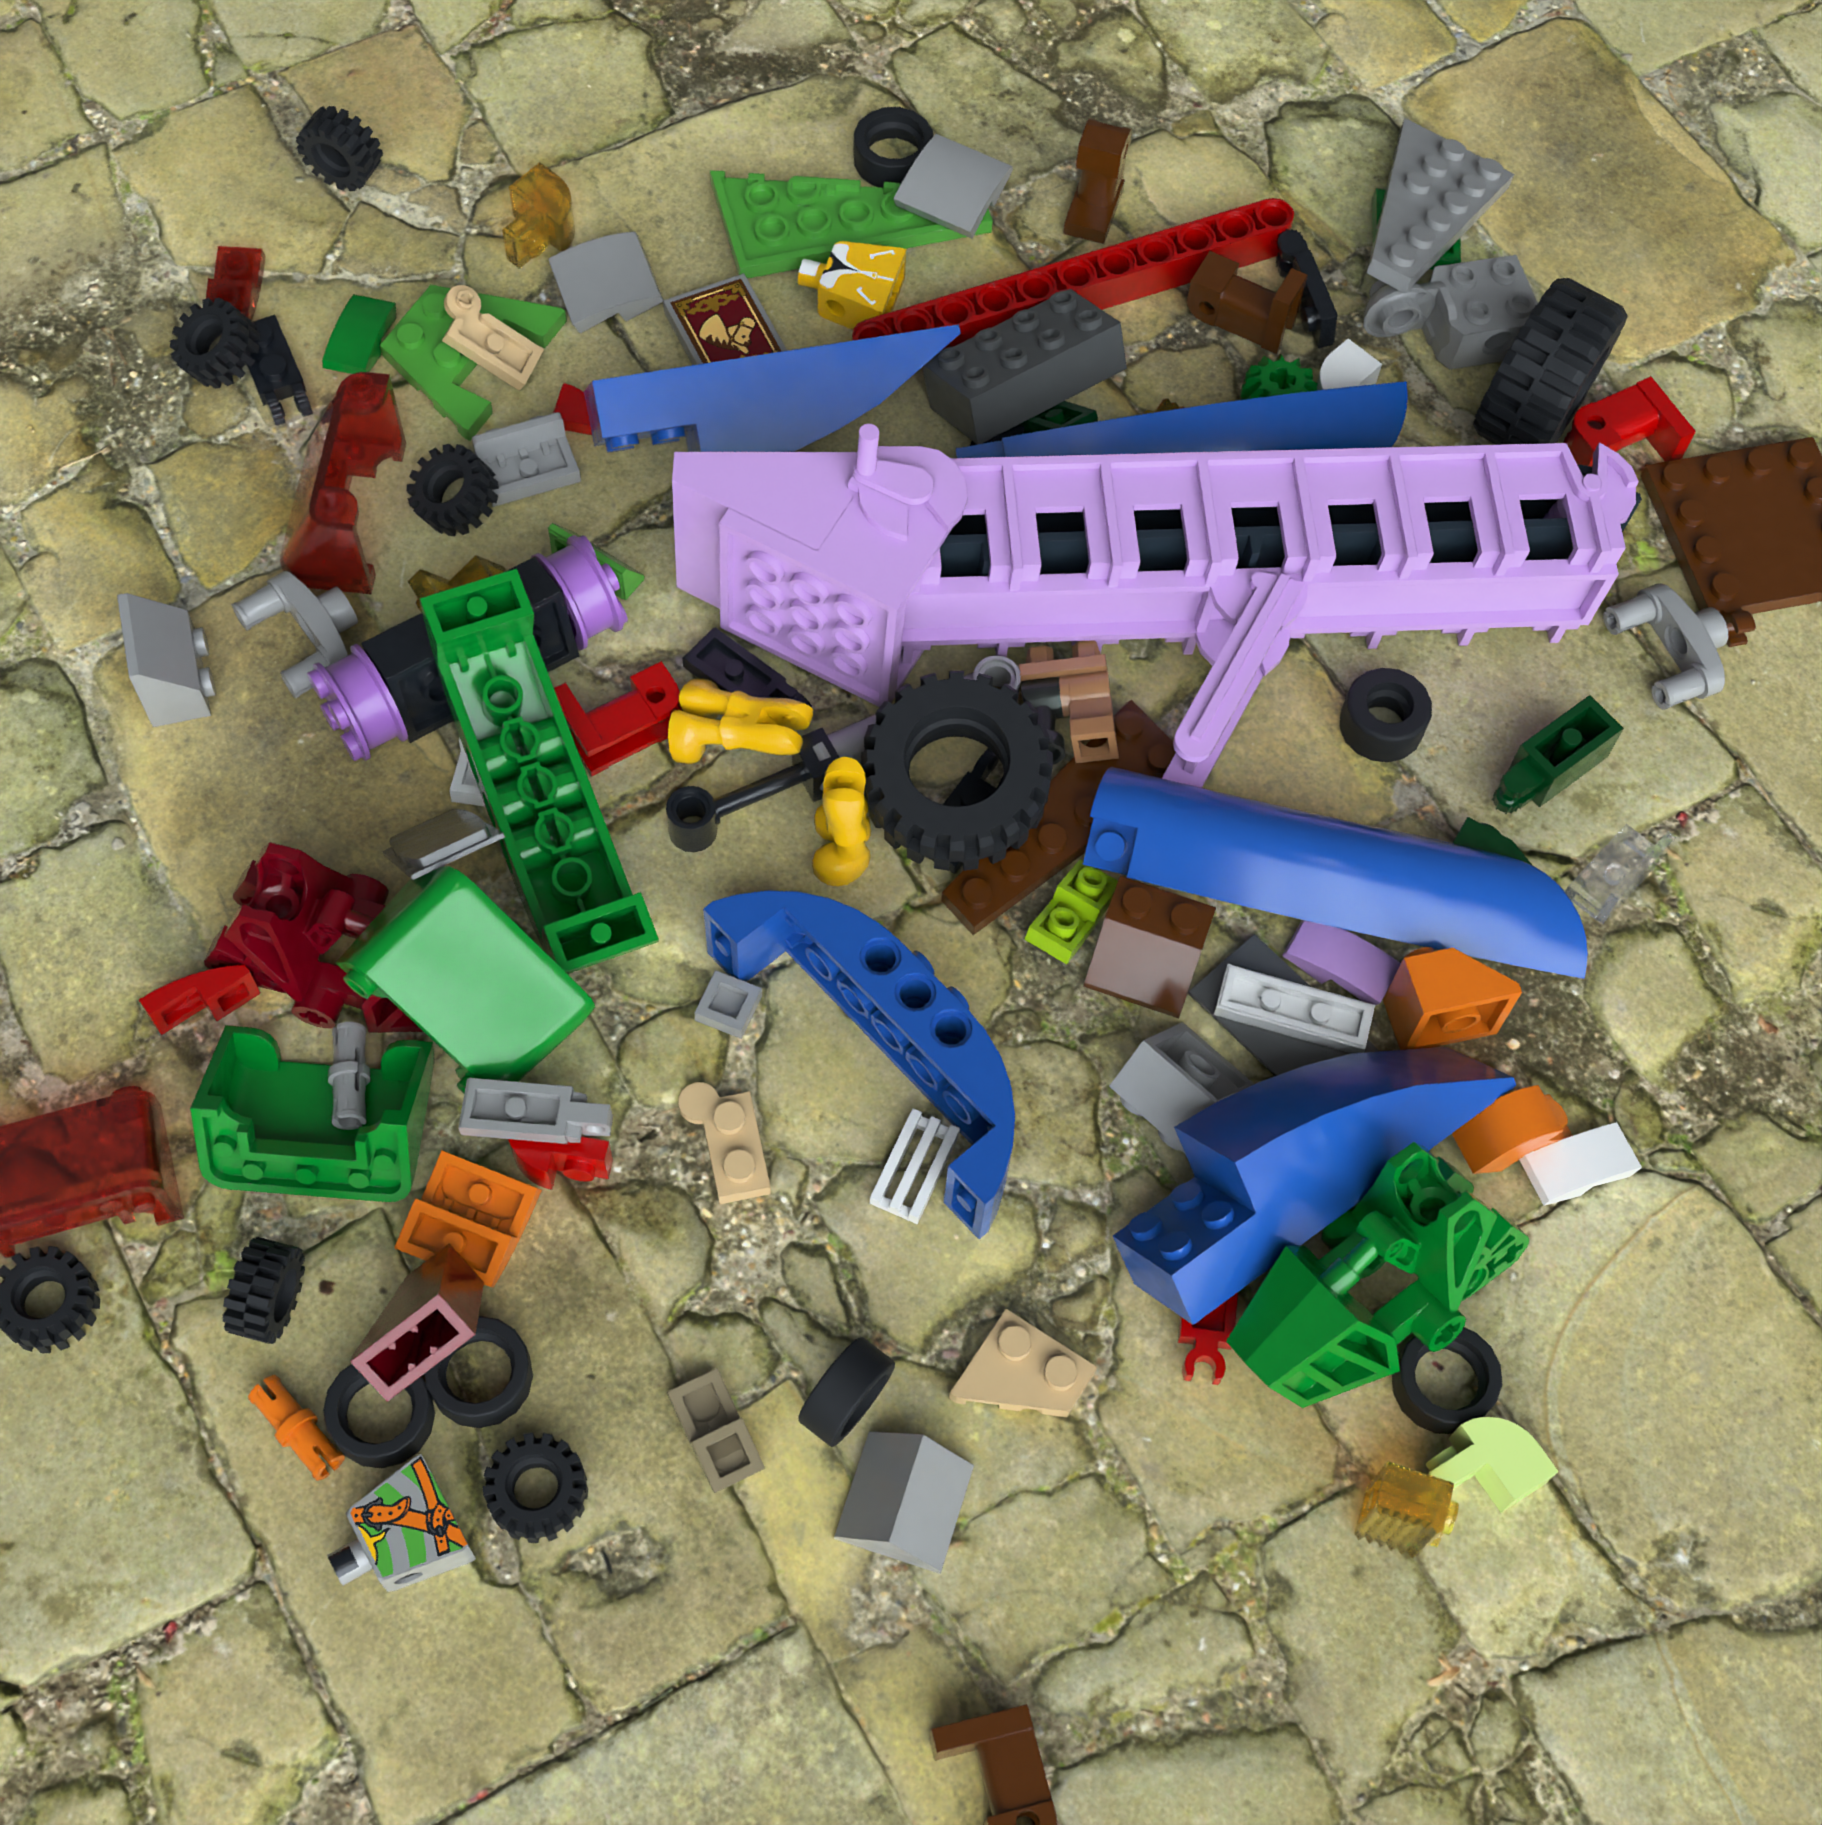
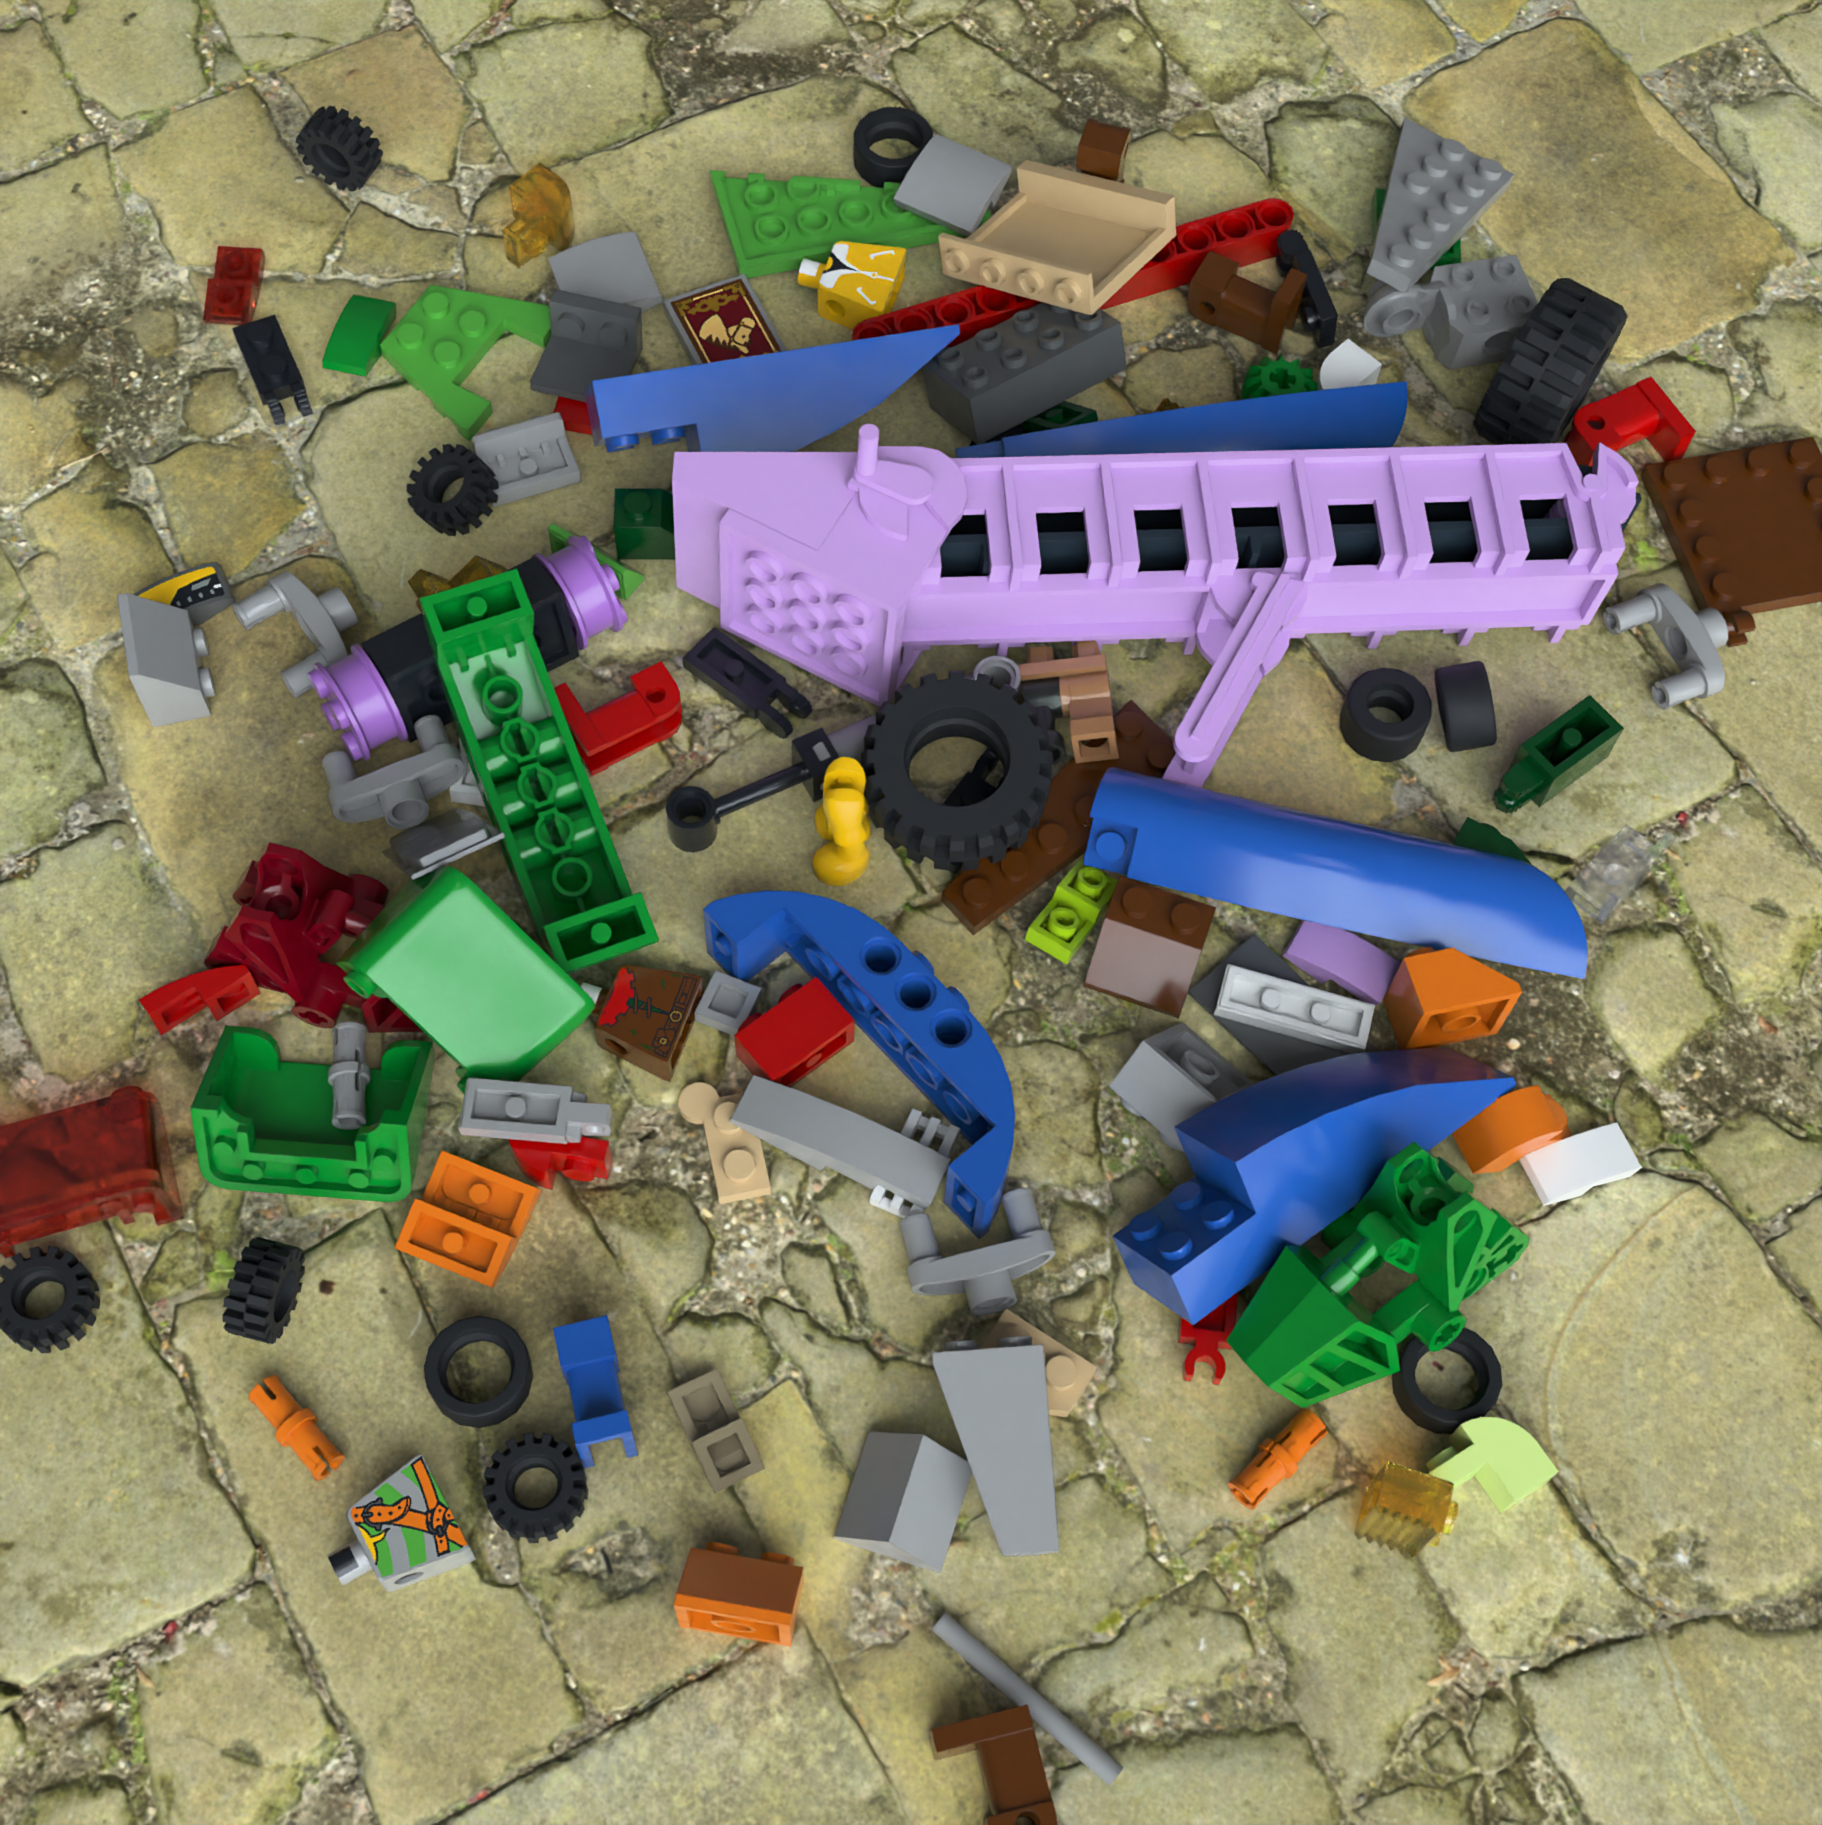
black tyre [170,297,260,388] -> none
clear red windscreen [280,372,406,595] -> none
black tyre [323,1364,435,1469] -> none
slope [350,1244,484,1402] -> none
tan hinge [442,285,544,391] -> none
yellow piece [668,678,813,764] -> none
black tyre [798,1337,895,1447] -> none
none -> slope [133,562,236,626]
none -> light grey connector [322,715,464,829]
none -> dark grey bracket [530,289,643,402]
none -> blue piece [553,1315,638,1469]
none -> reddish brown torso [581,964,704,1082]
none -> dark green slope [614,488,675,560]
none -> orange slope [674,1542,804,1647]
none -> light grey slope [729,1075,951,1210]
none -> red brick [734,977,855,1088]
none -> light grey connector [899,1188,1056,1316]
none -> light grey slope [932,1336,1060,1557]
none -> light grey bar [932,1612,1124,1786]
none -> tan panel [938,160,1176,315]
none -> orange pin [1227,1408,1328,1510]
none -> black tyre [1435,661,1497,752]

